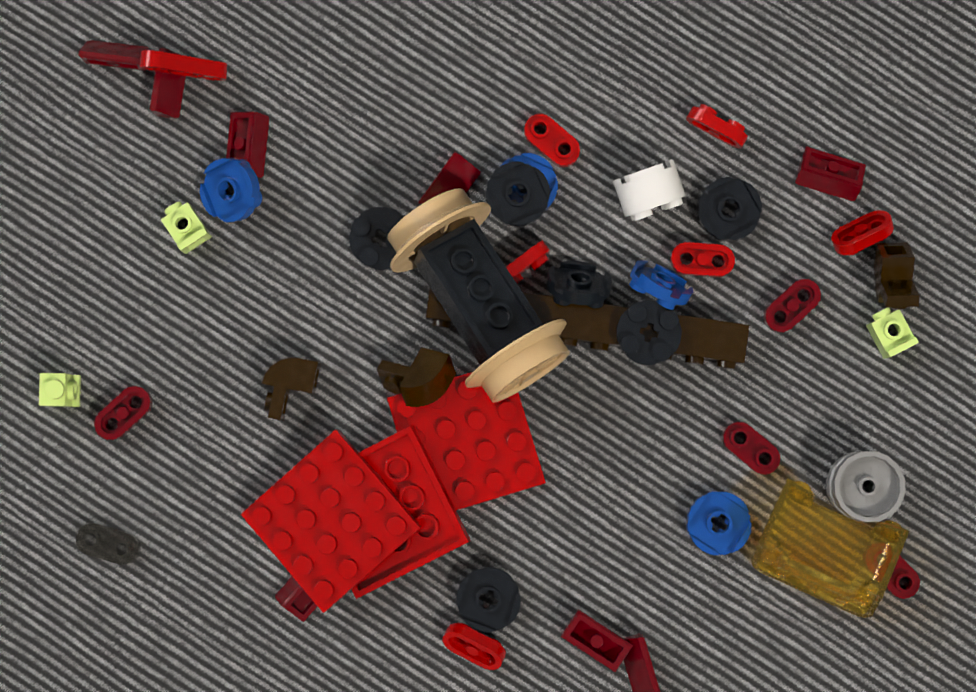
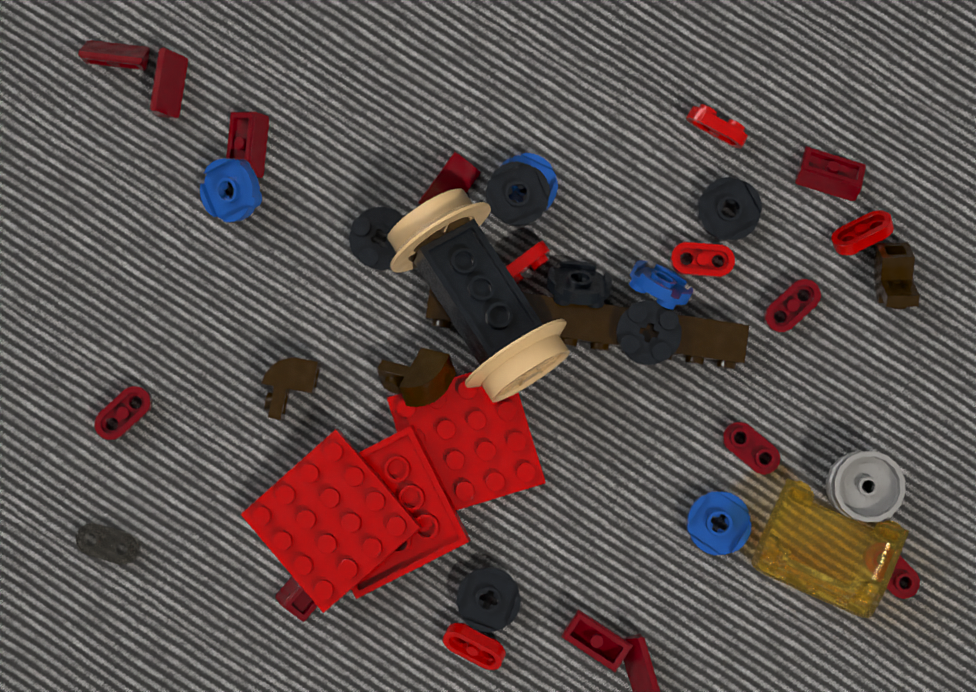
yellowish green brick [39,373,81,407] -> none
red beam [140,50,227,81] -> none
yellowish green brick [161,201,212,254] -> none
red plate [524,114,580,167] -> none
white brick [613,159,686,221] -> none
yellowish green brick [866,307,919,359] -> none

